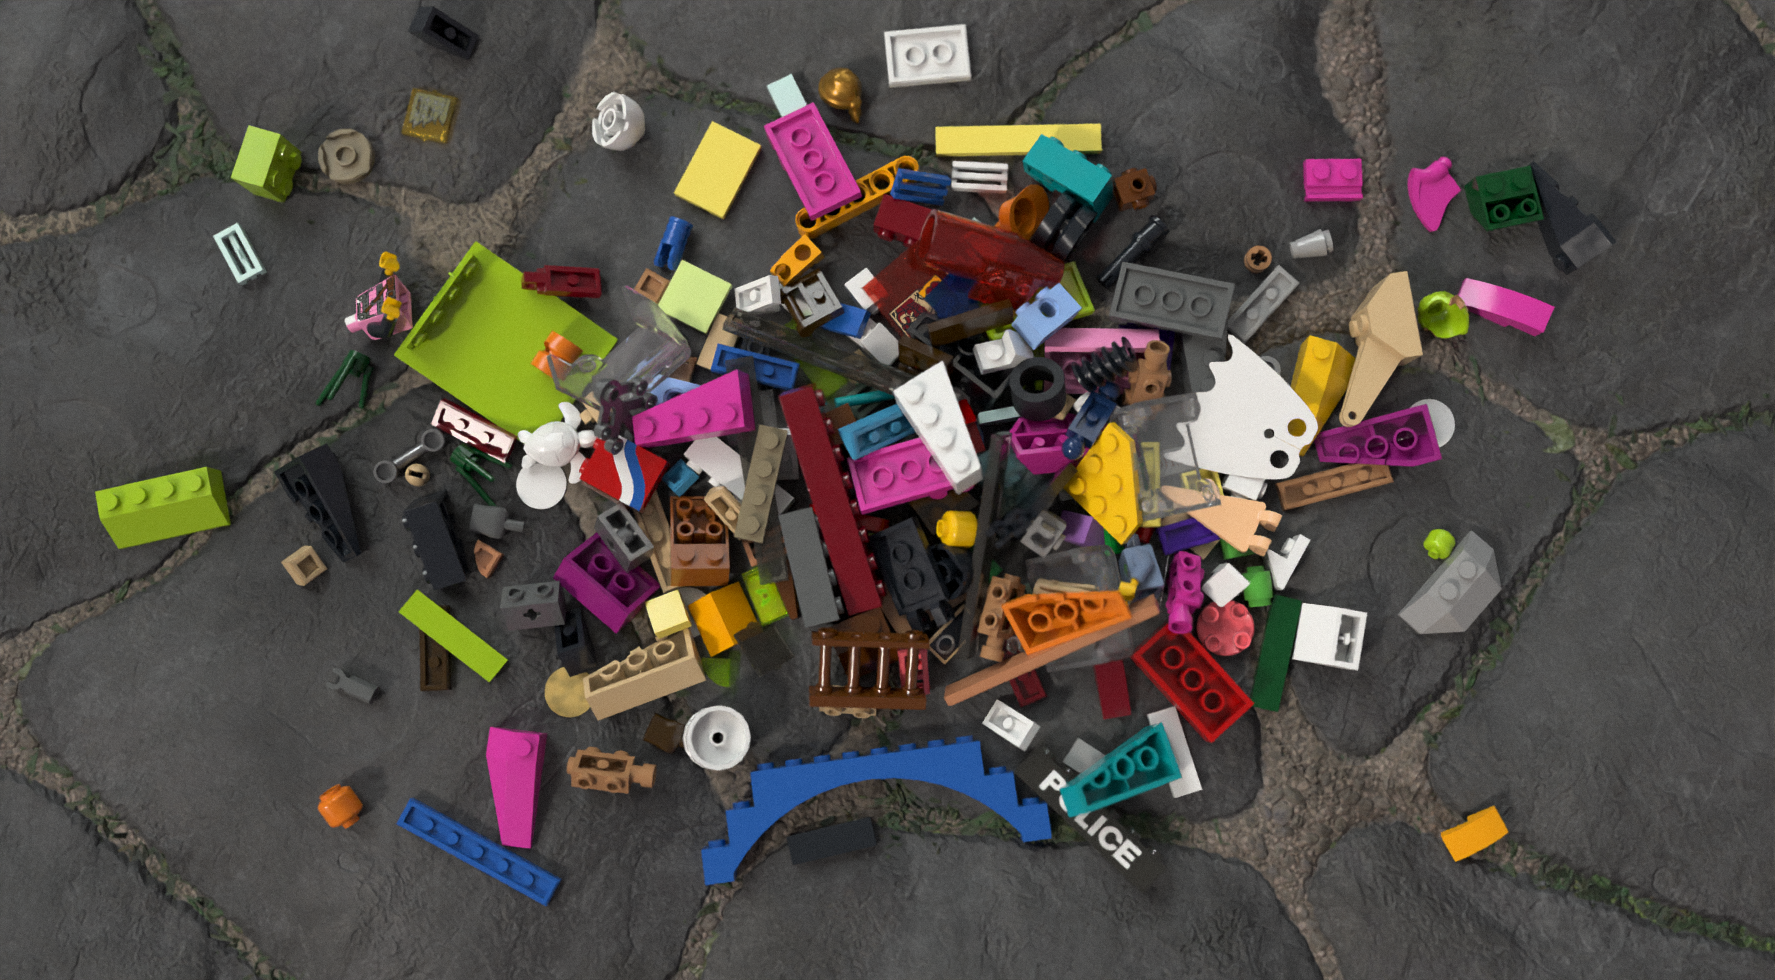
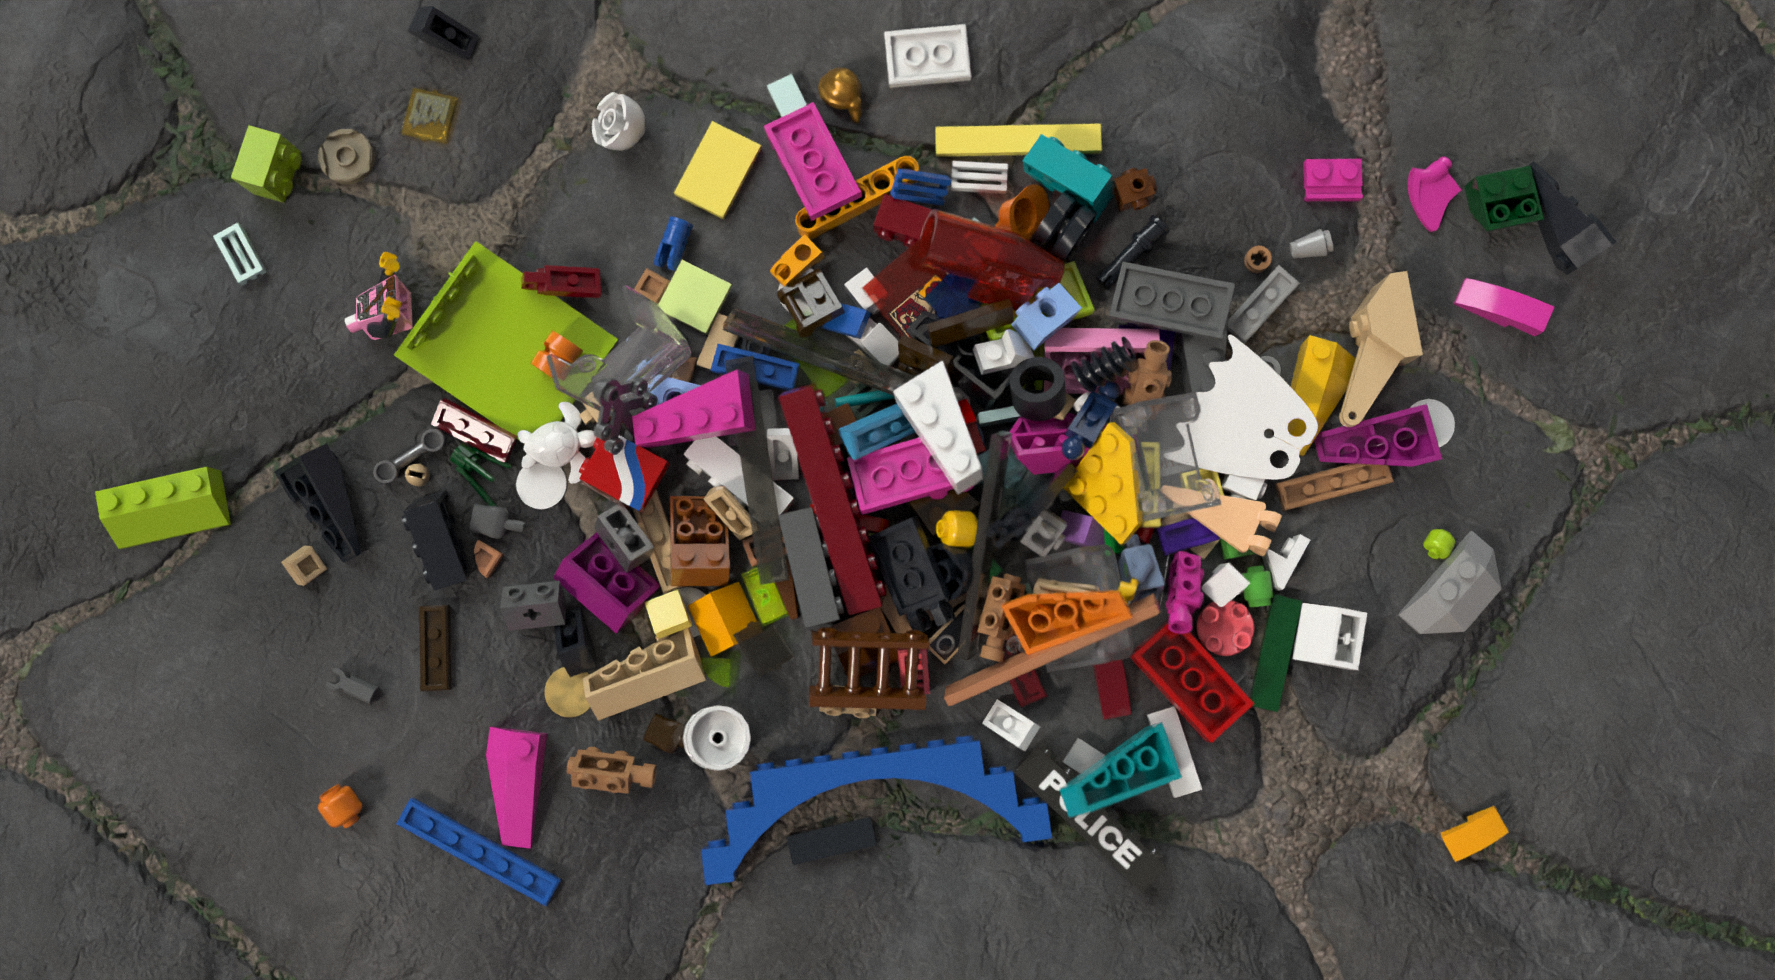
dark green plant [315,349,374,409] -> none
lime tile [399,590,508,683] -> none
dark azure tile [662,459,699,497] -> none
white slope [734,275,781,316] -> none
dark tan plate [734,425,788,544] -> none
lime hair [1417,291,1469,338] -> none

